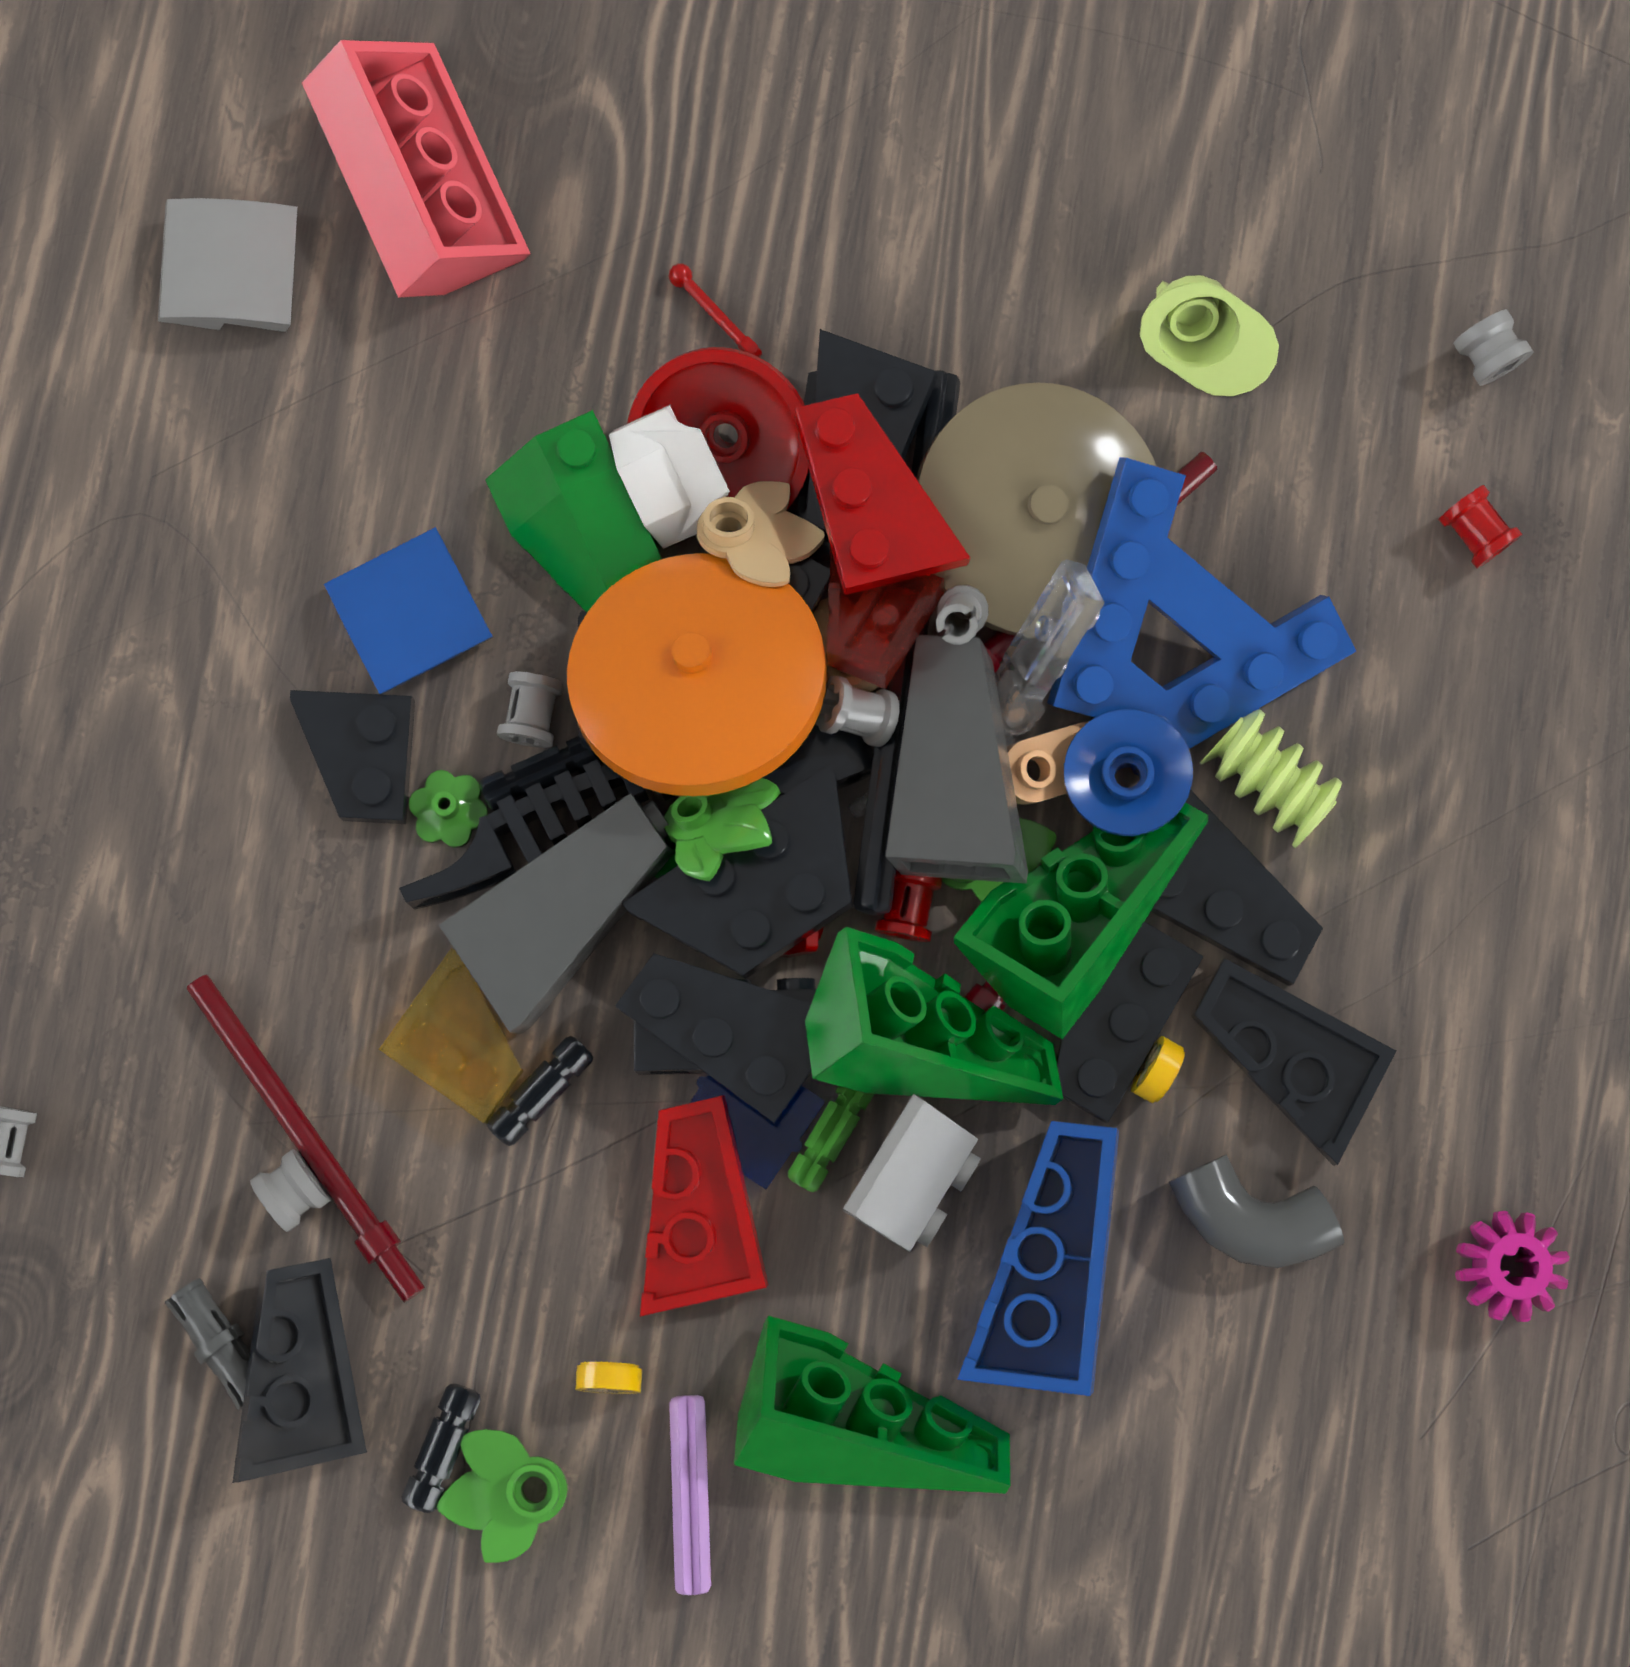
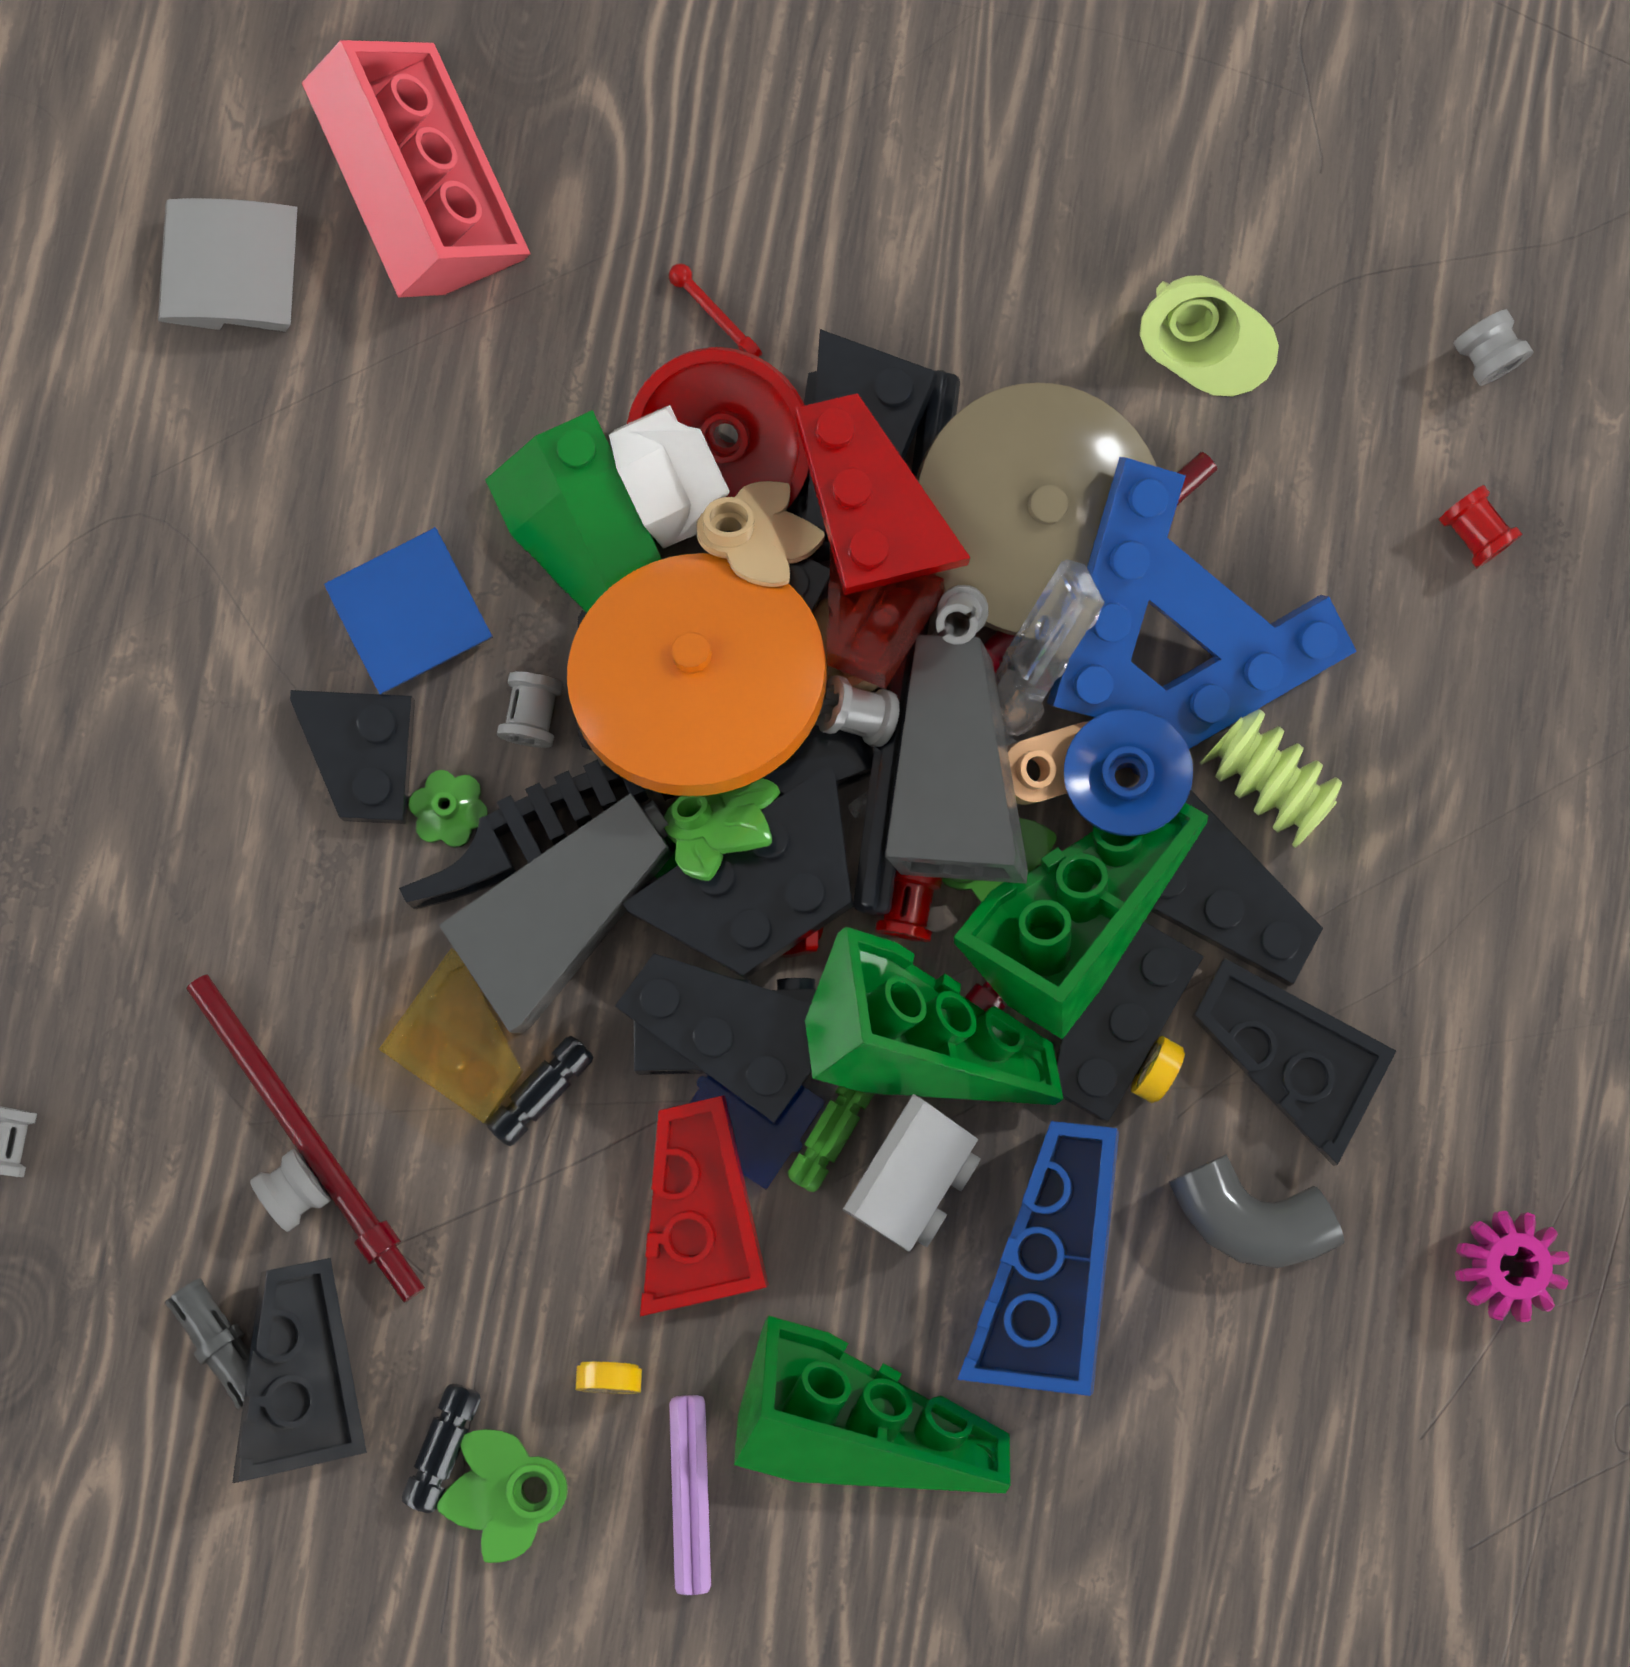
black axle [480,736,602,811] -> none

